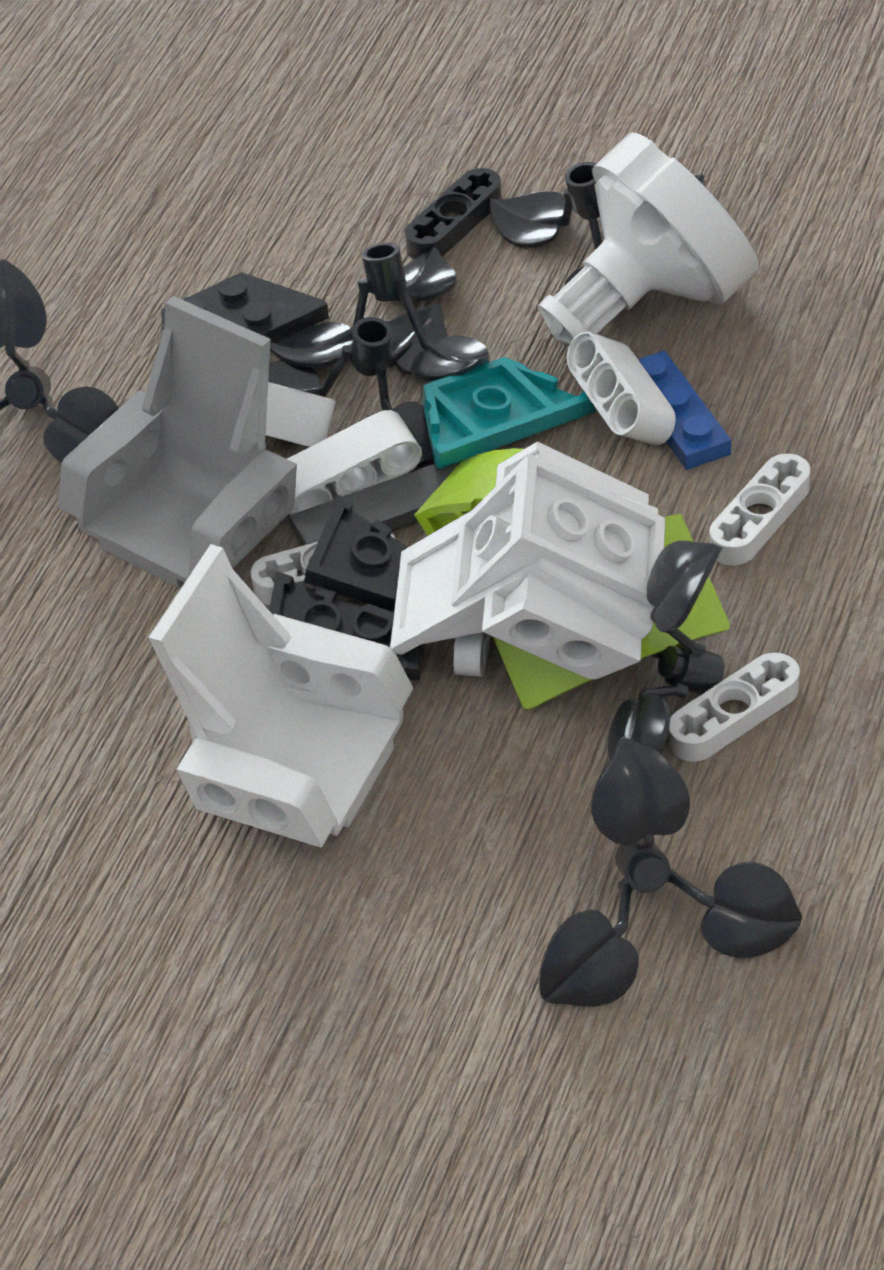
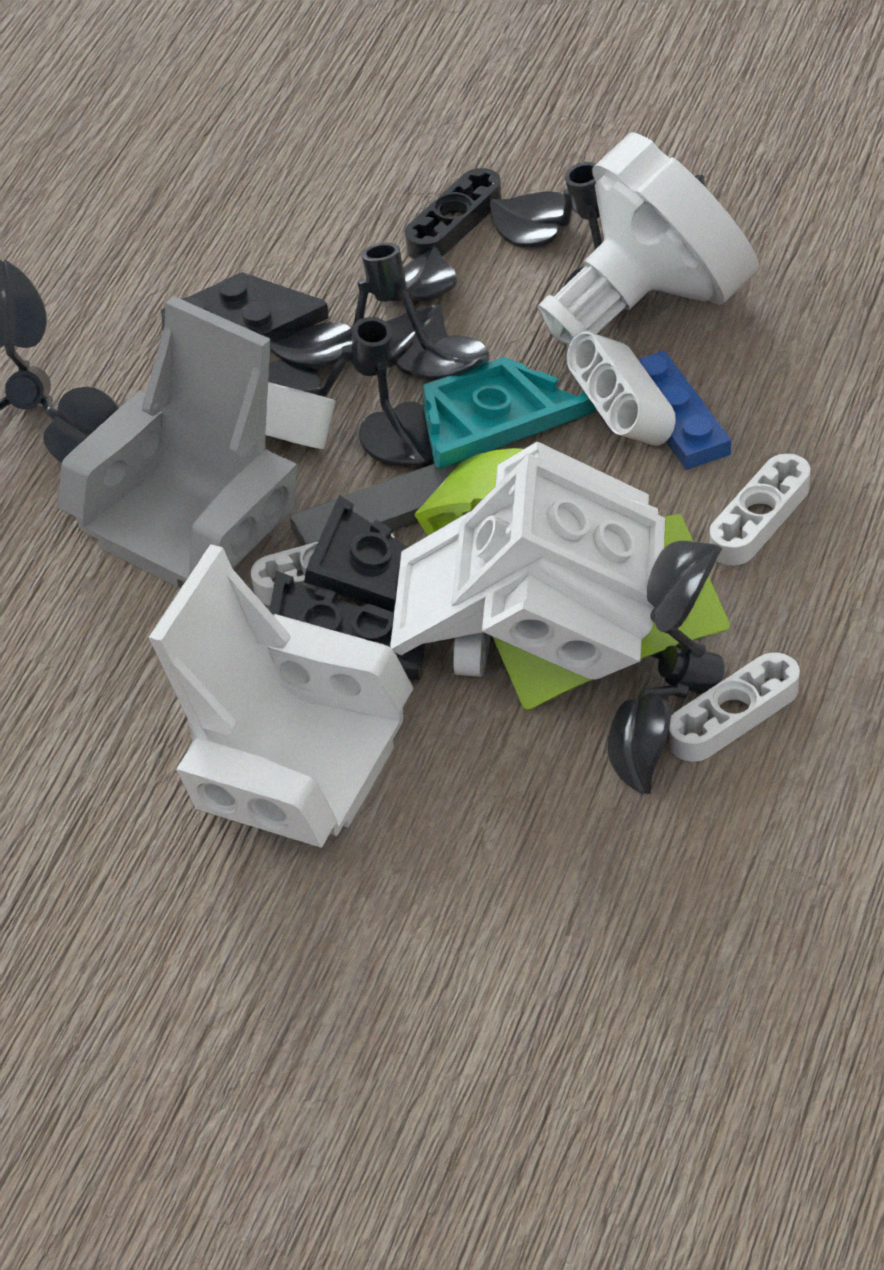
white beam [287,410,422,515] -> none
black plant [539,737,802,1007] -> none

